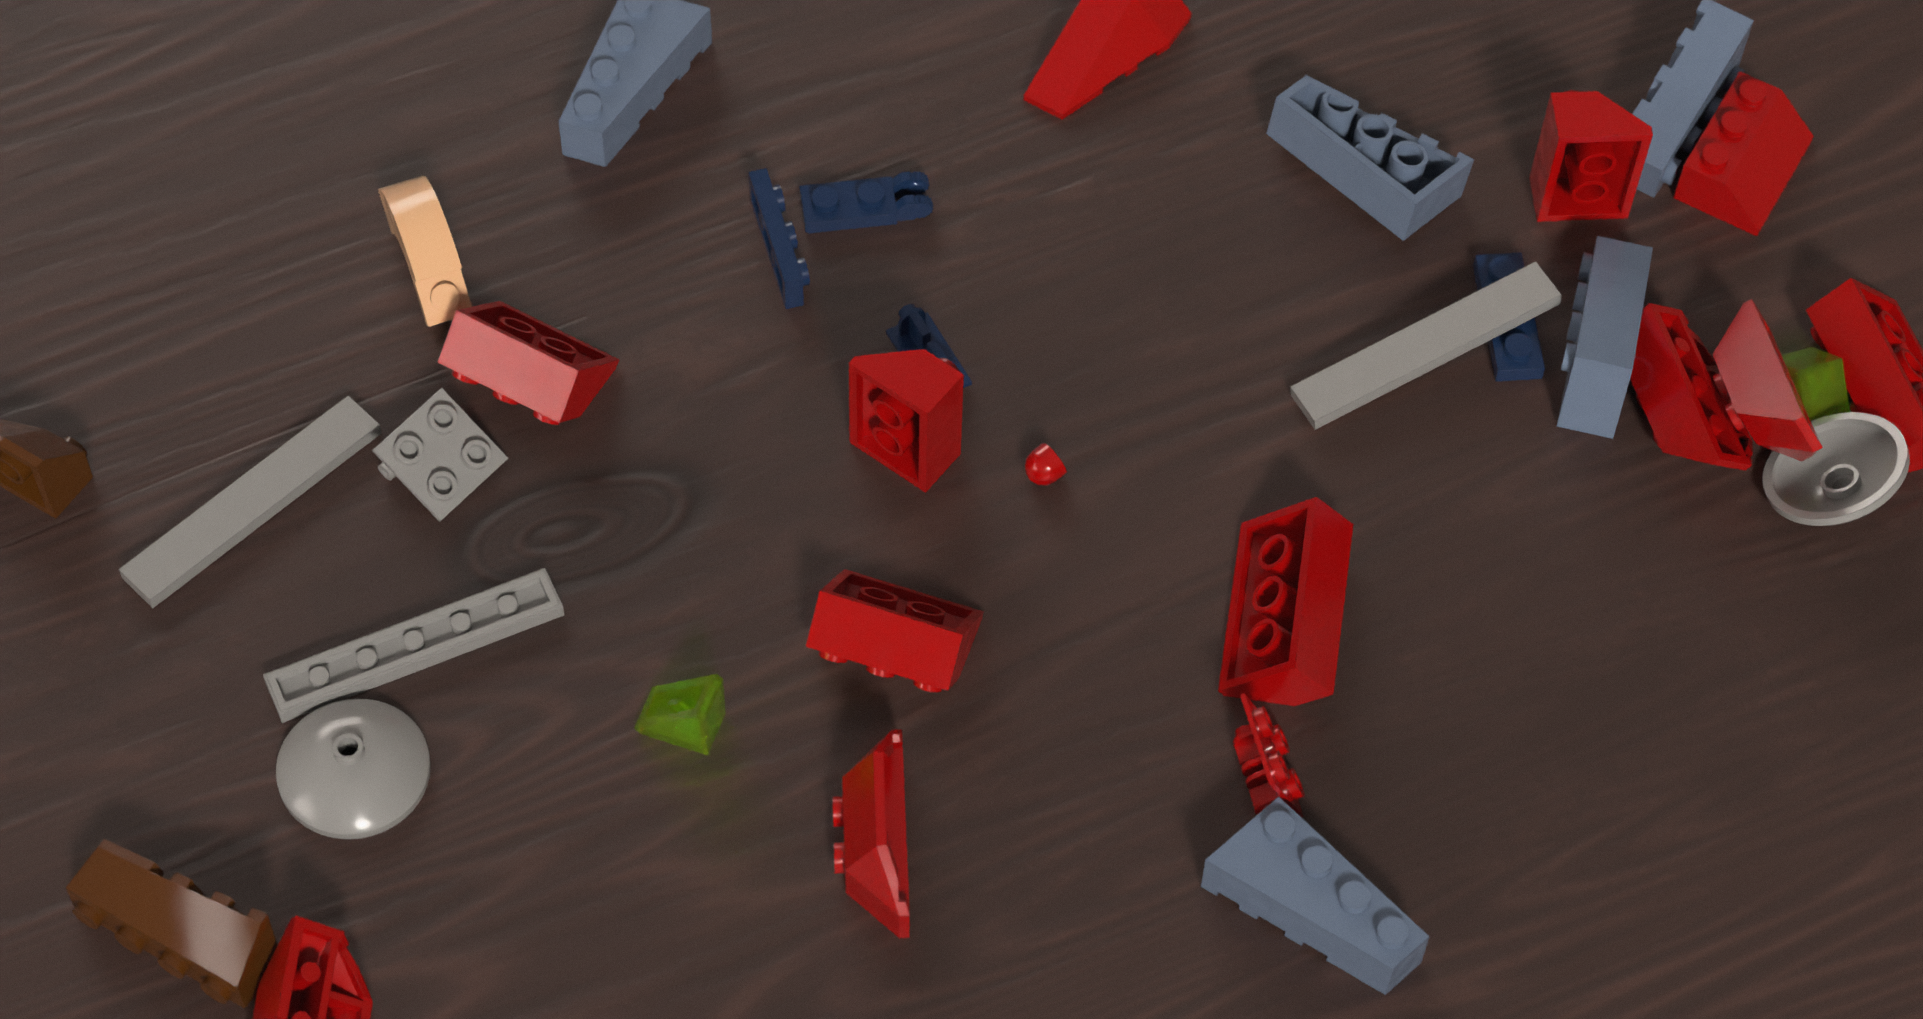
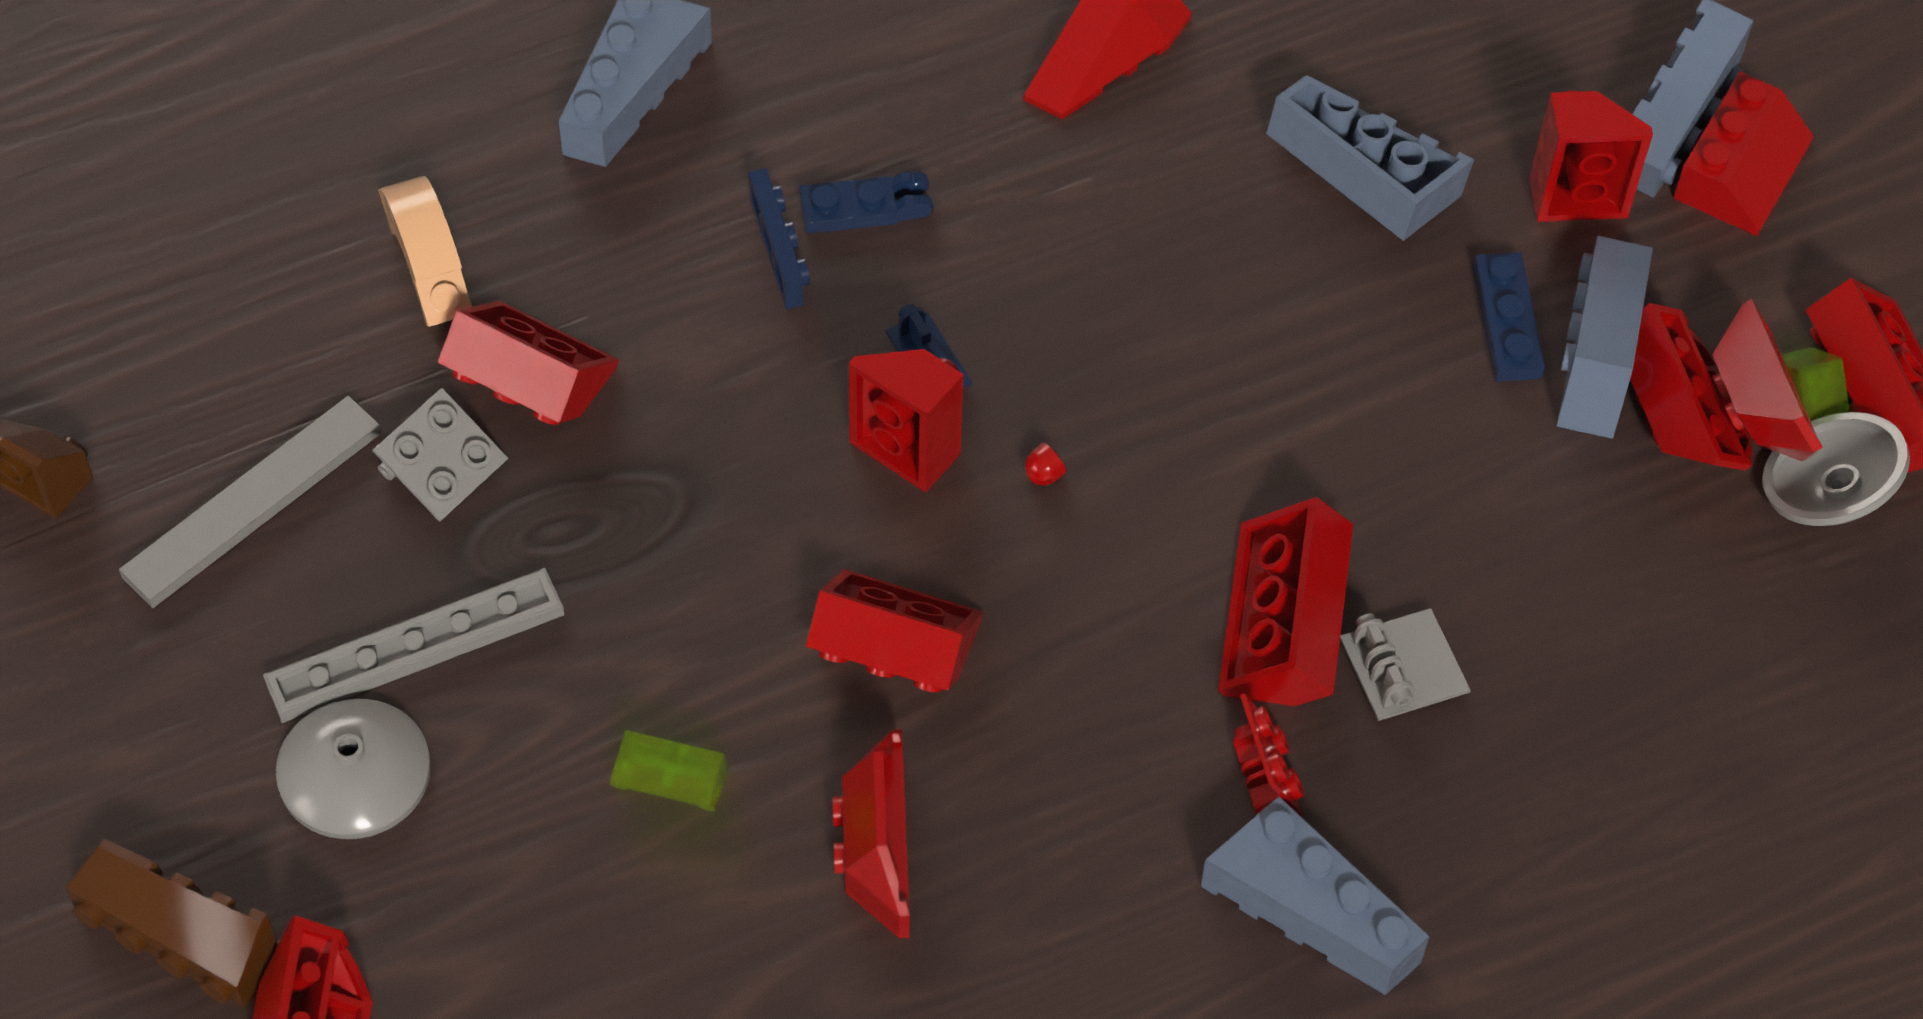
clear neon green slope [634,674,726,755] -> none
light grey tile [1290,261,1561,430] -> none
none -> clear neon green hinge [610,730,729,812]
none -> light grey hinge [1340,608,1471,721]

